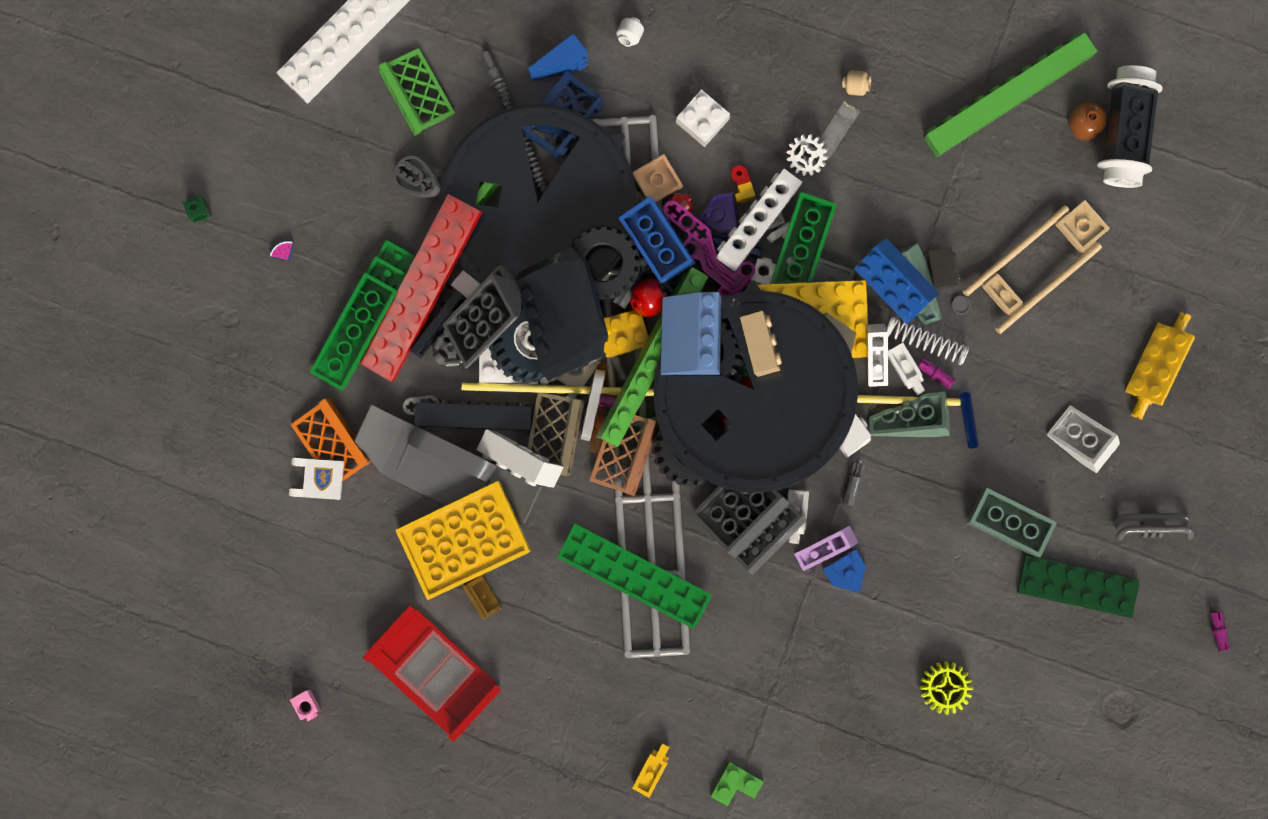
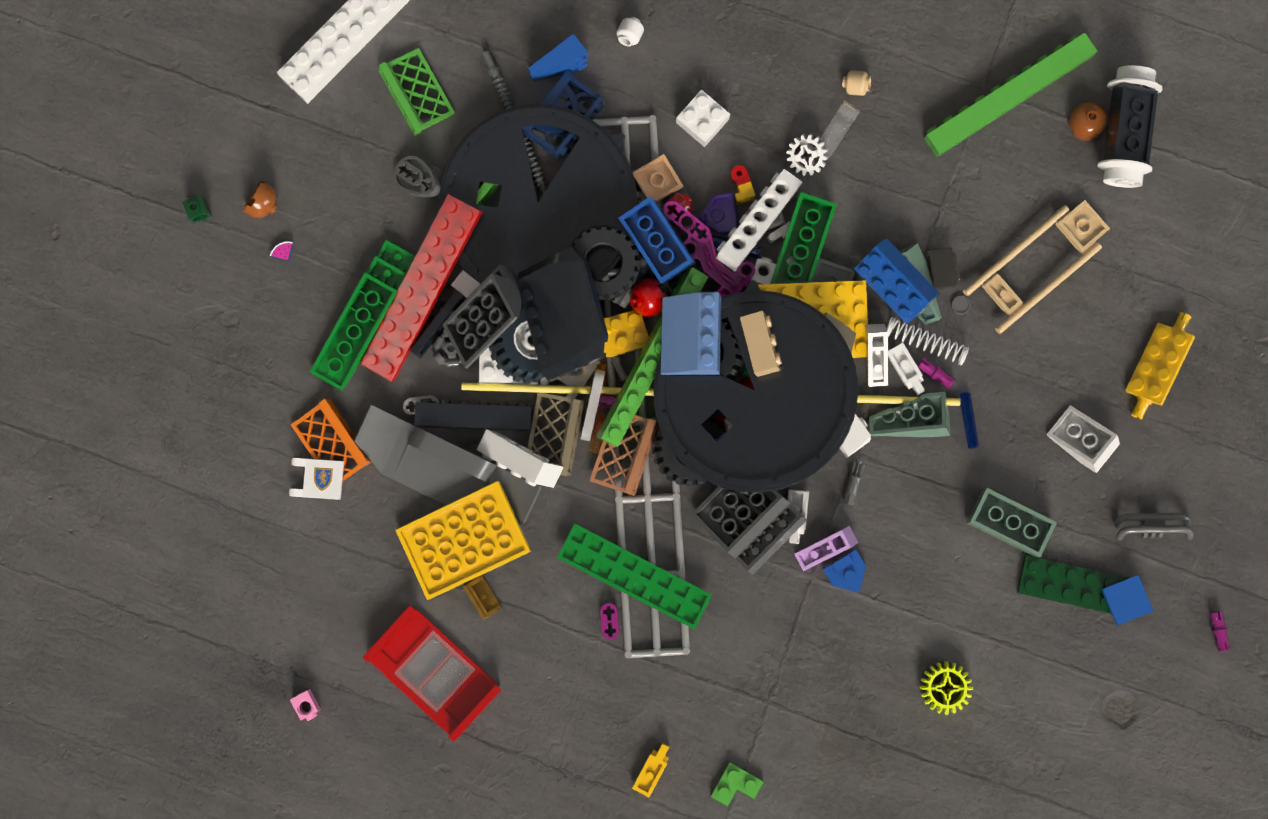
none -> dark orange cylinder [242,179,278,219]
none -> magenta beam [600,603,619,640]
none -> blue tile [1101,575,1154,626]

